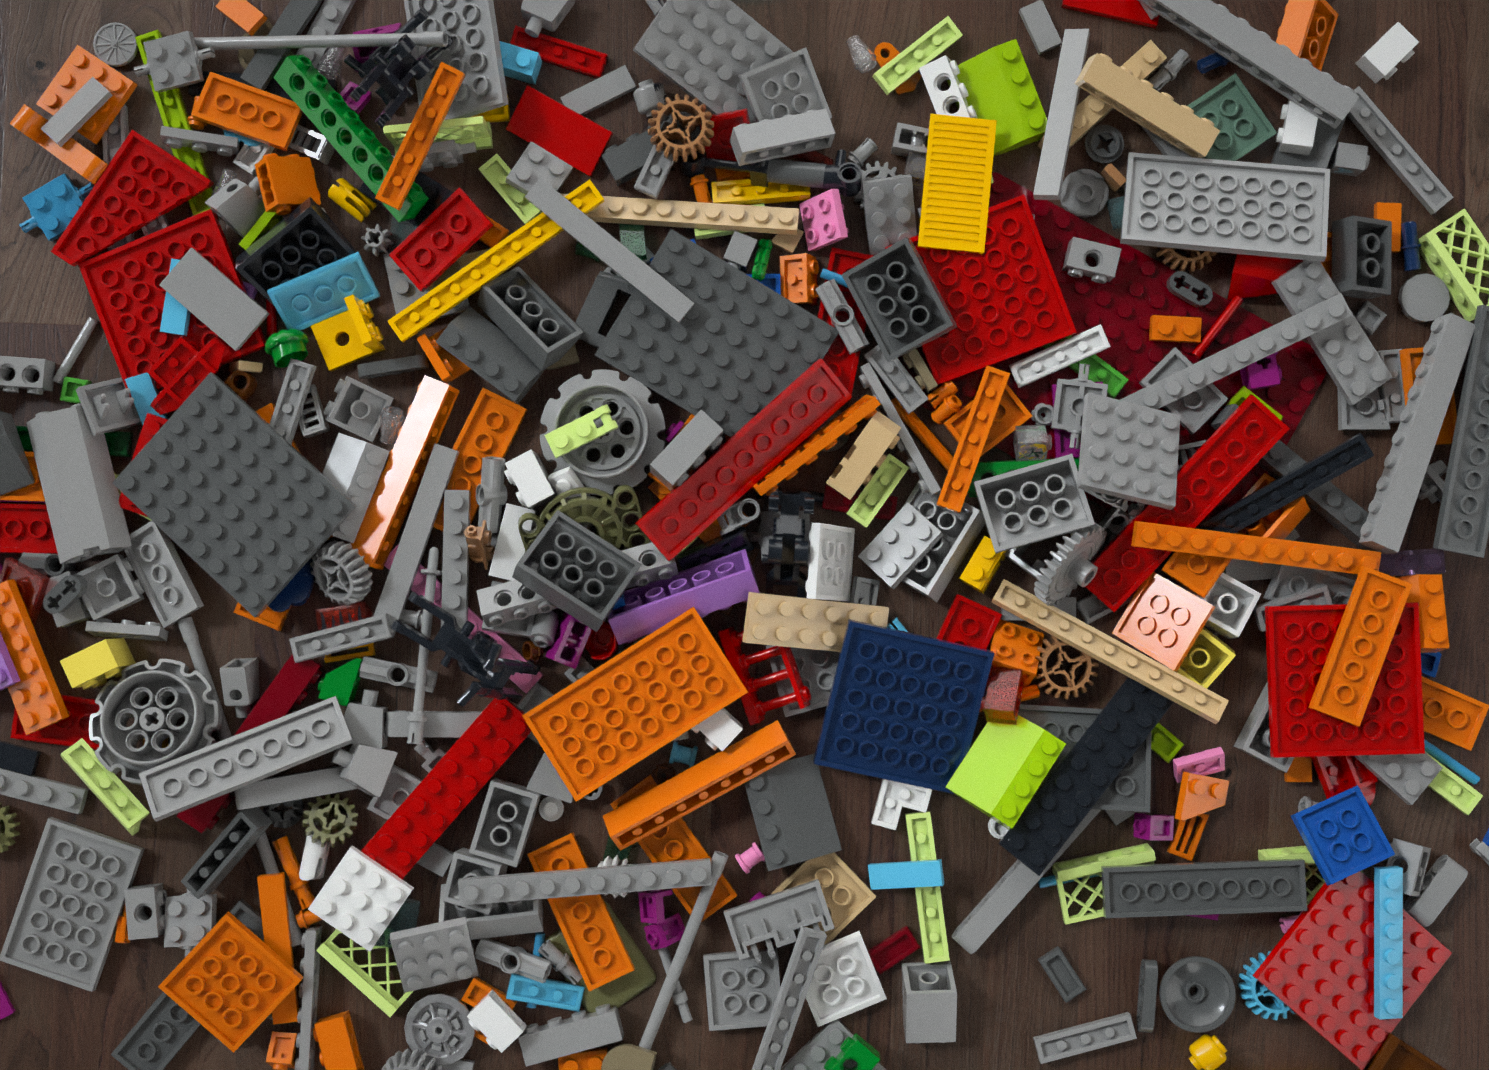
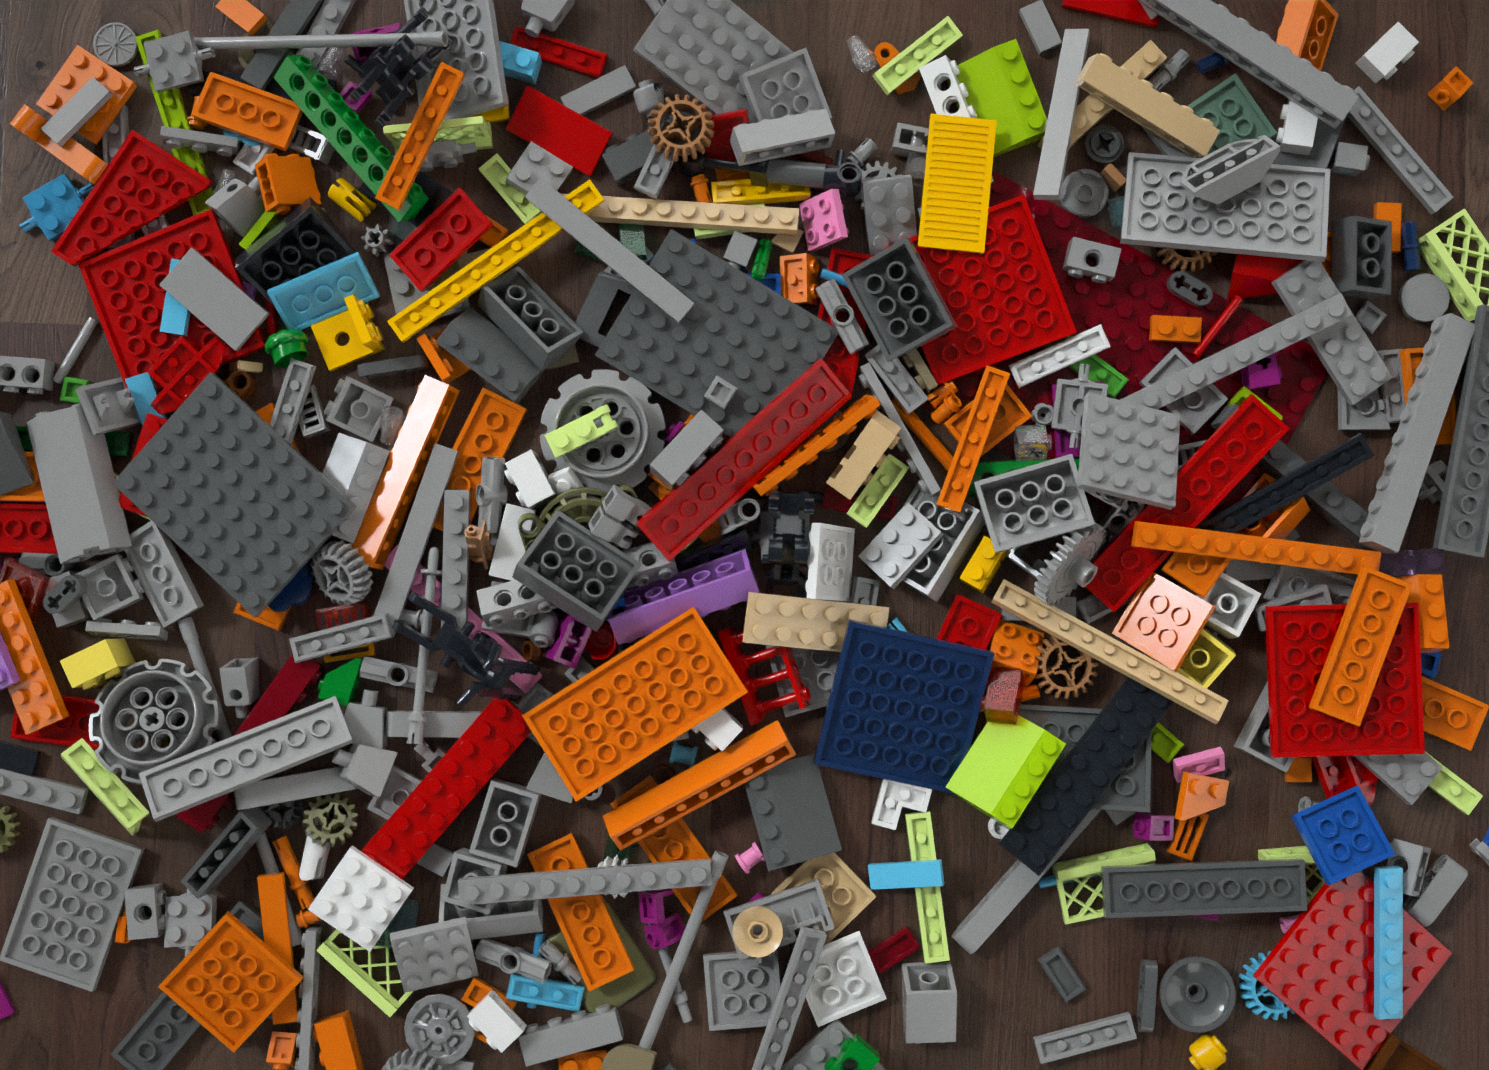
white plate [539,797,564,821] -> none
dark azure piece [1424,739,1480,785] -> none
none -> light grey legs [588,485,652,549]
none -> light grey tile [704,376,738,410]
none -> tan dish [732,906,783,958]
none -> light grey wedge [1180,135,1281,204]
none -> orange bracket [1428,66,1473,110]

